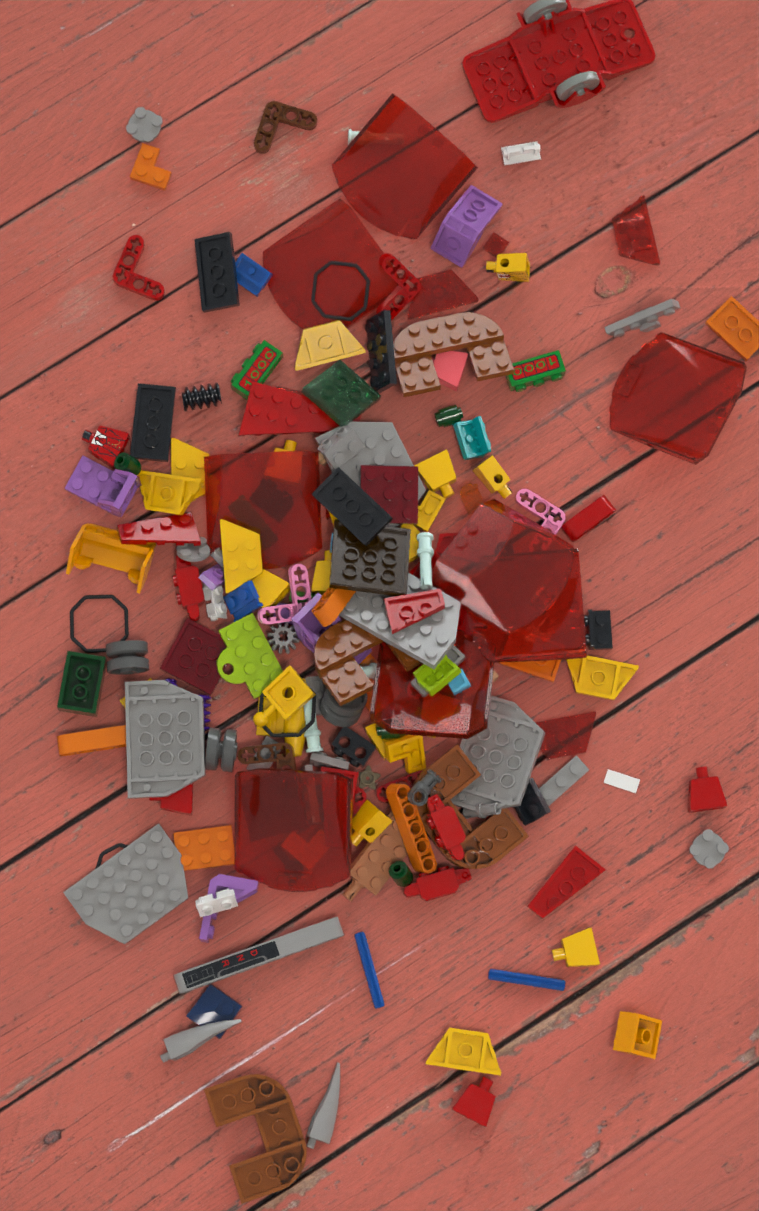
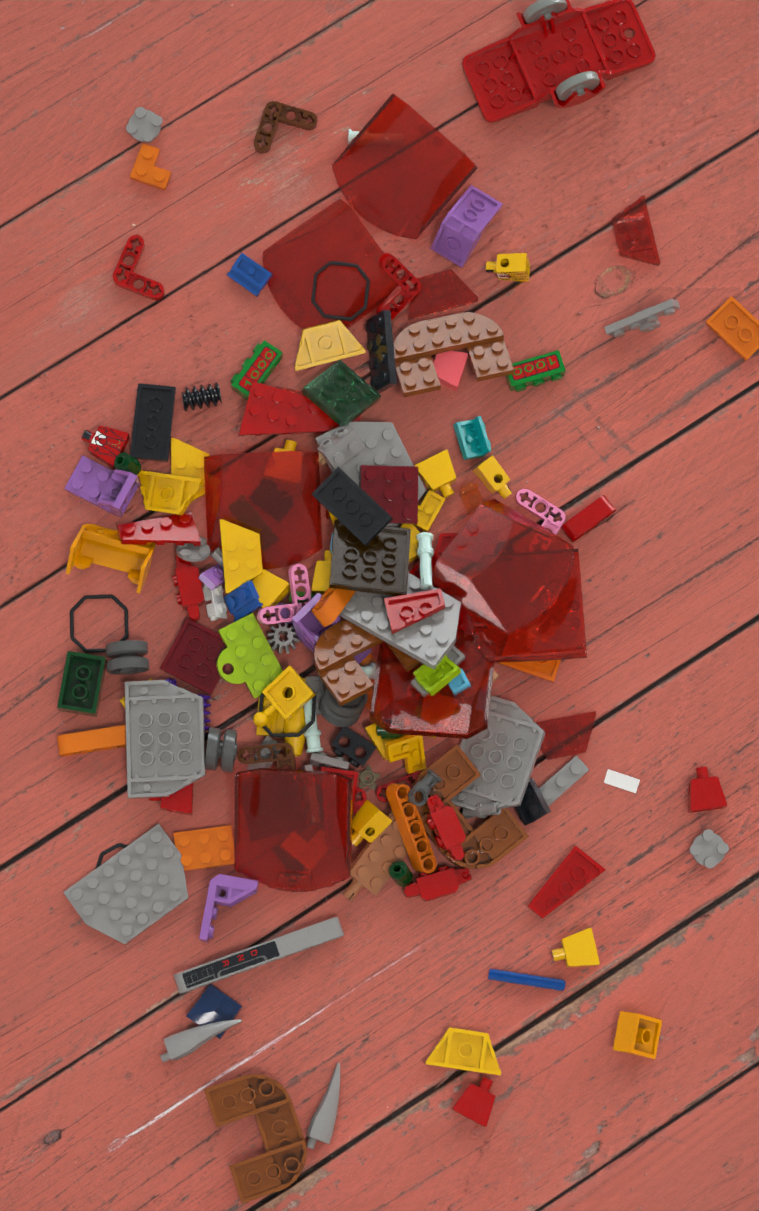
black plate [195,232,240,313] -> none
white hinge [195,888,238,917] -> none
blue axle [355,932,385,1009] -> none
dark green brick [434,404,464,428] -> none
clear red plate [483,232,509,258] -> none
white hinge [501,141,541,165] -> none
yellow wing [565,651,639,701] -> none
black bracket [584,609,613,650] -> none
clear red windscreen [609,332,747,465] -> none

